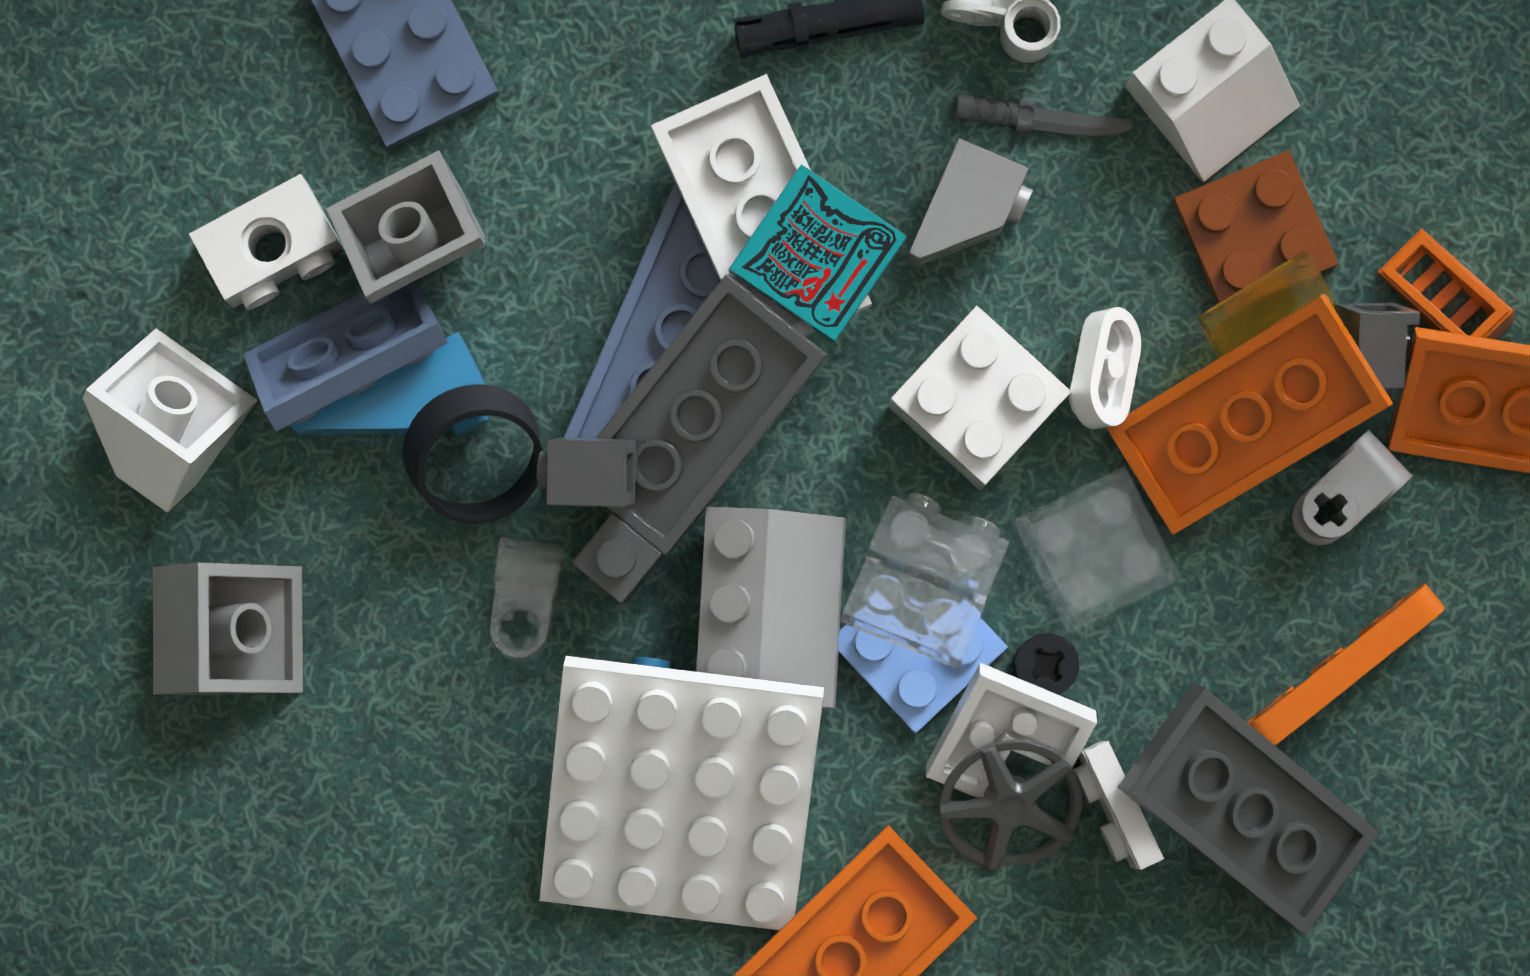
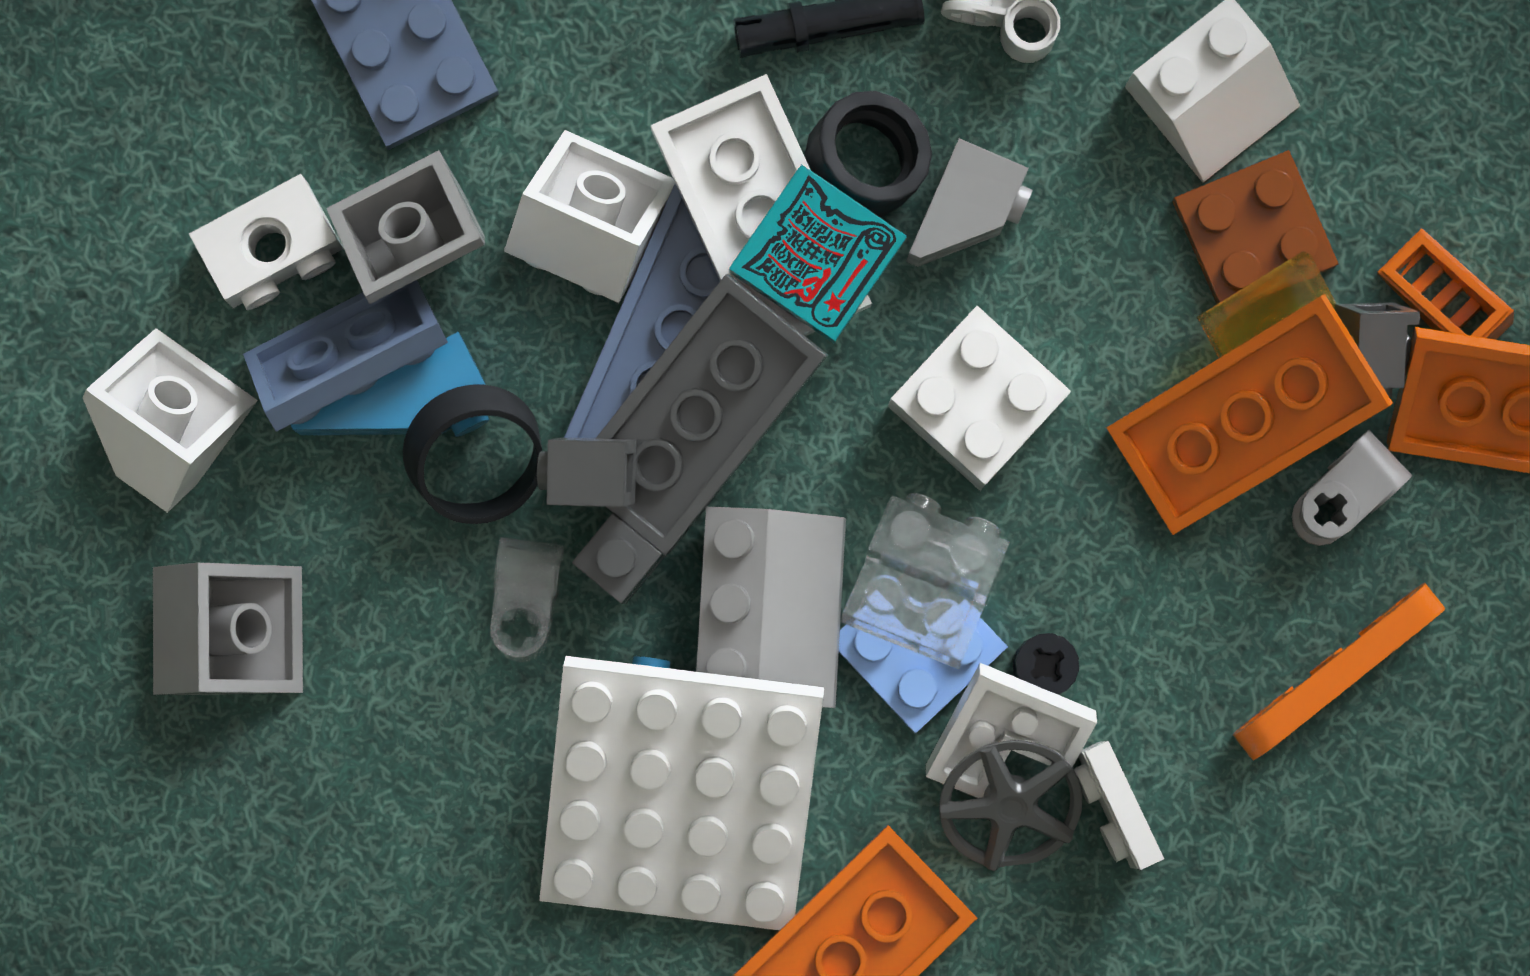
dark grey piece [954,93,1134,137] -> none
clear plate [1011,466,1182,635] -> none
white plate [1069,307,1141,429] -> none
dark grey plate [1117,683,1379,936] -> none
none -> white slope [504,130,675,303]
none -> black tyre [804,91,932,217]

